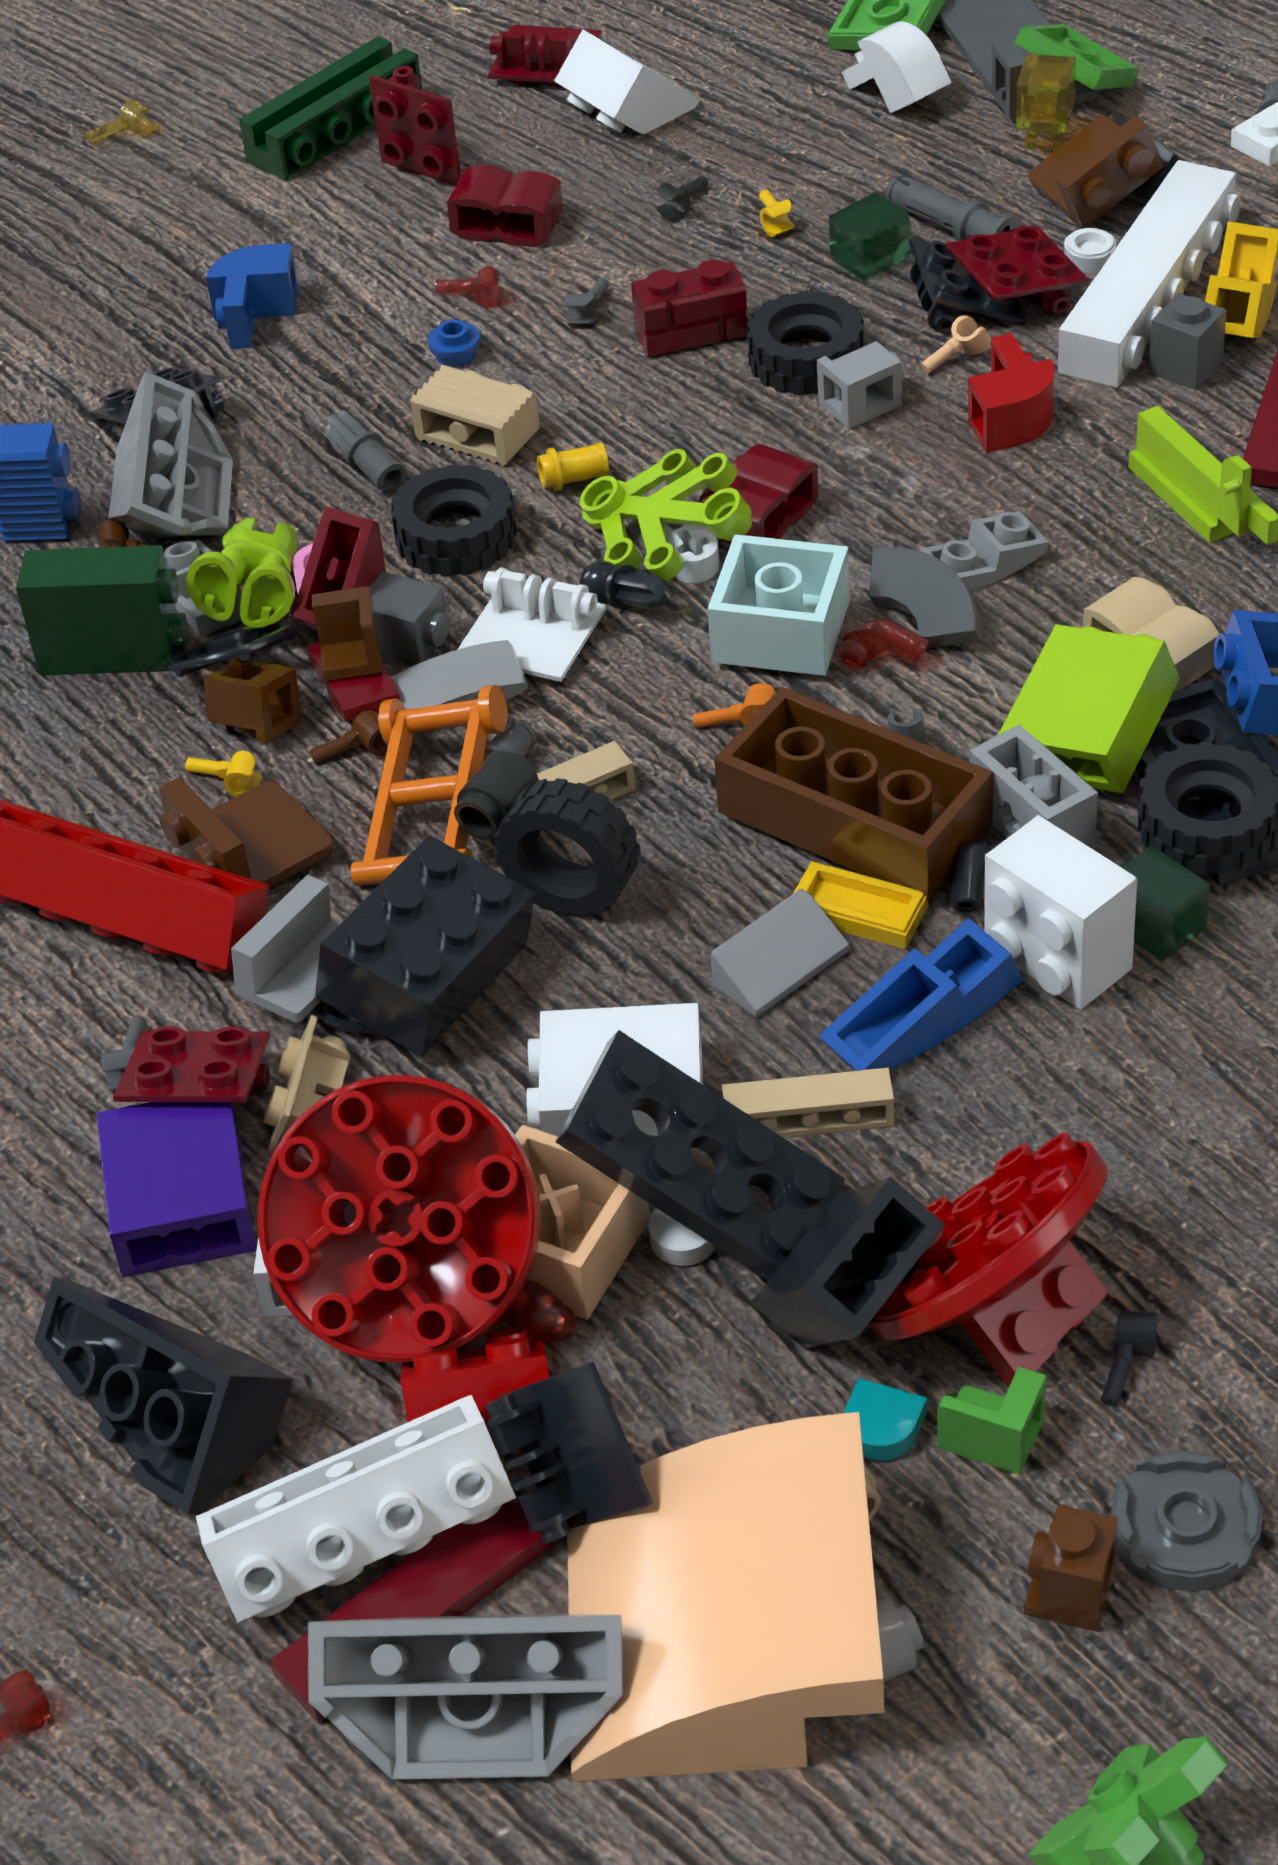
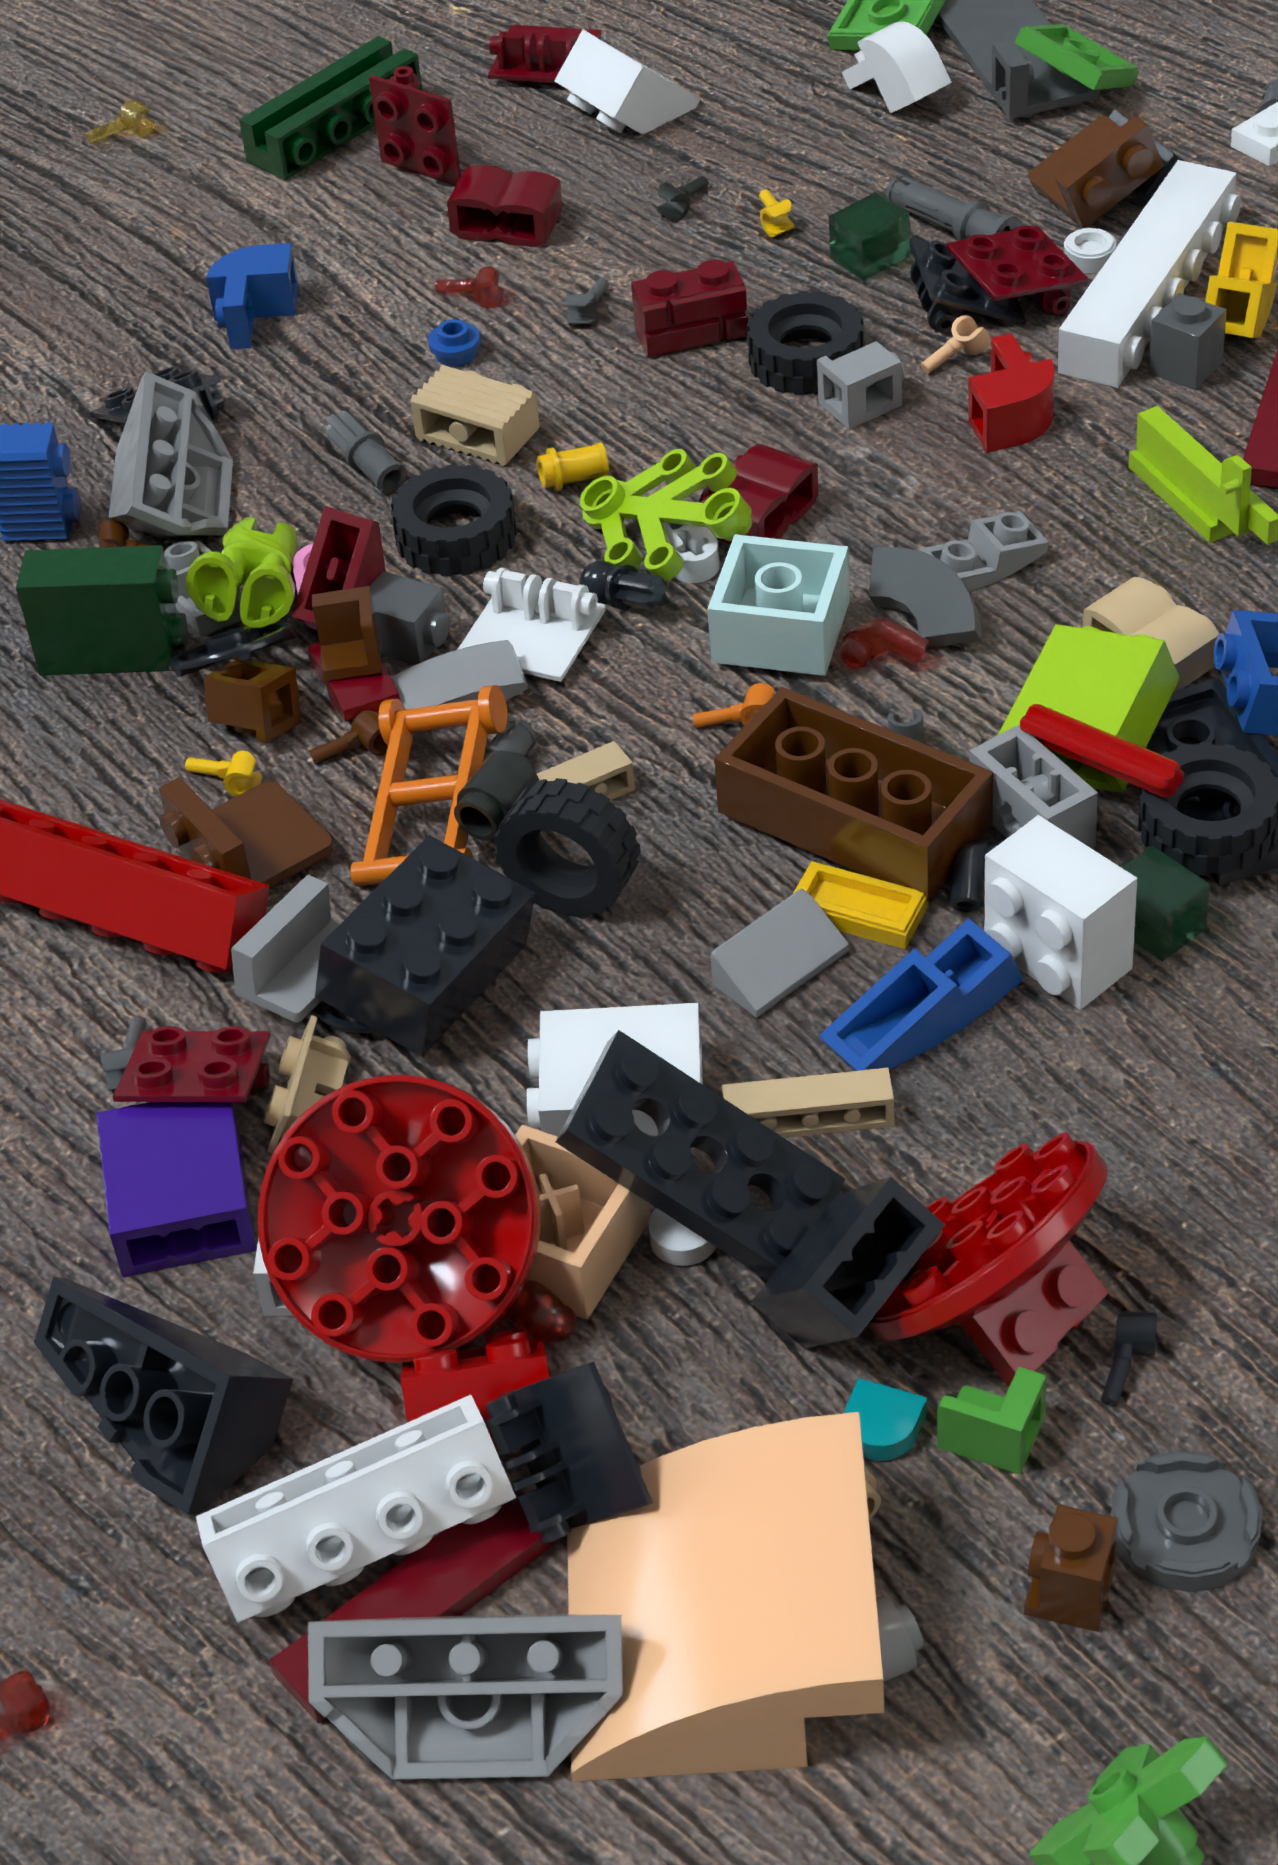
clear yellow brick [1016,54,1076,151] -> none
none -> red axle [1019,704,1185,797]

